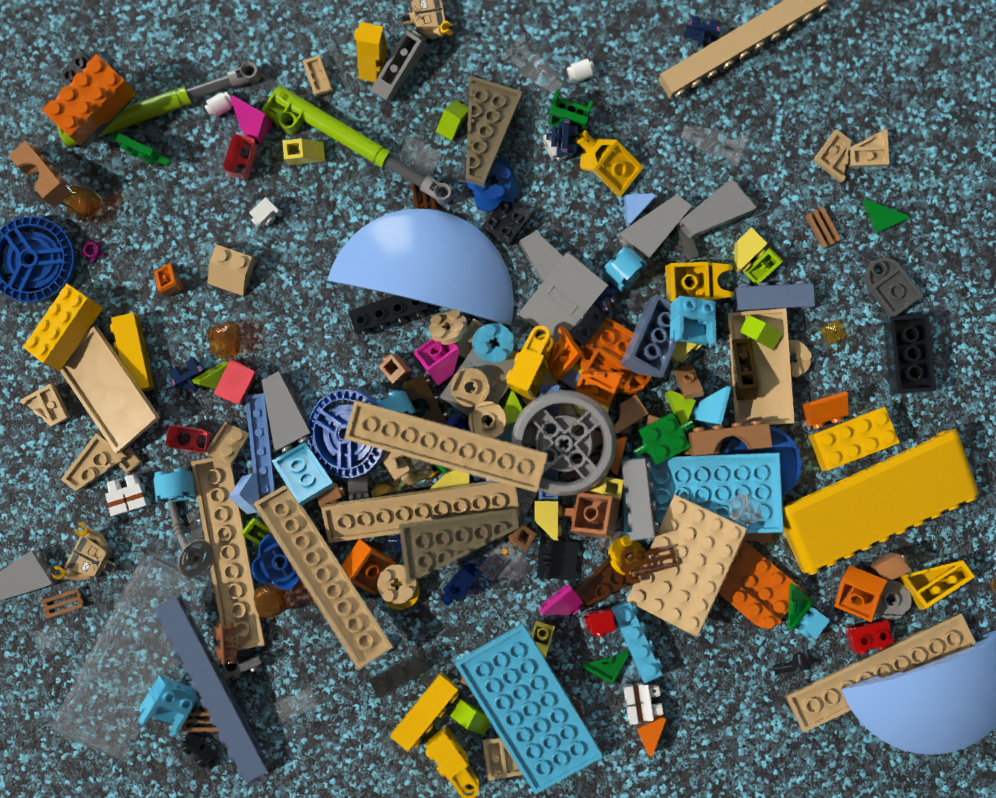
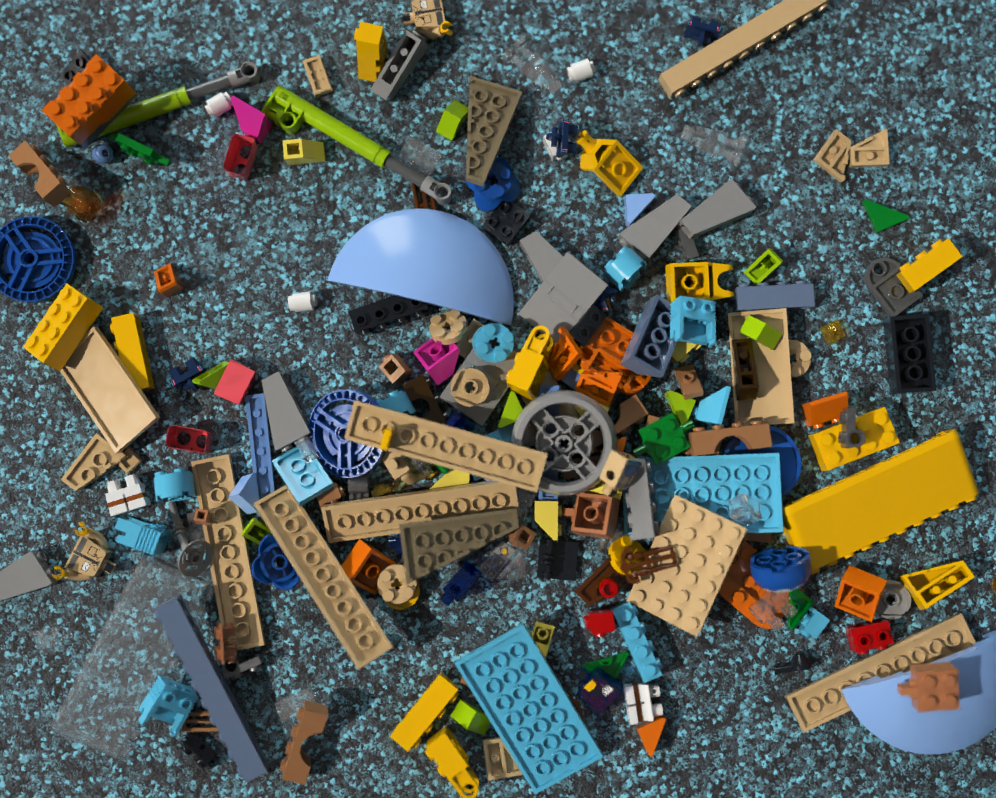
tan wing [20,383,71,426] -> none
medium nougat tile [40,588,85,619] -> none
magenta plate [80,240,105,264] -> none
tan plate [205,422,249,467] -> none
tan slope [207,244,257,296] -> none
clear orange piece [207,320,241,359] -> none
white brick [249,197,282,228] -> none
clear orange piece [253,584,289,618] -> none
clear smoke arch [369,649,431,697] -> none
tan plate [468,401,508,439] -> none
dark pink slope [538,583,584,615] -> none
green piece [548,89,593,134] -> none
light yellow slope [734,227,768,273] -> none
medium nougat tile [805,206,841,249] -> none
medium nougat slope [868,552,911,582] -> none
none -> medium blue piece [92,144,114,164]
none -> medium azure piece [114,517,172,555]
none -> nougat piece [194,509,212,525]
none -> medium nougat arch [279,700,328,785]
none -> white brick [288,291,317,312]
none -> clear piece [294,436,318,463]
none -> yellow tile [379,428,394,450]
none -> clear blue torso [575,667,624,716]
none -> red plate [599,578,619,598]
none -> tan torso [600,450,643,497]
none -> clear plate [748,591,798,631]
none -> blue cylinder [750,545,811,593]
none -> flat silver plate [838,408,866,448]
none -> yellow wedge [896,238,963,293]
none -> nougat hinge [897,662,960,712]

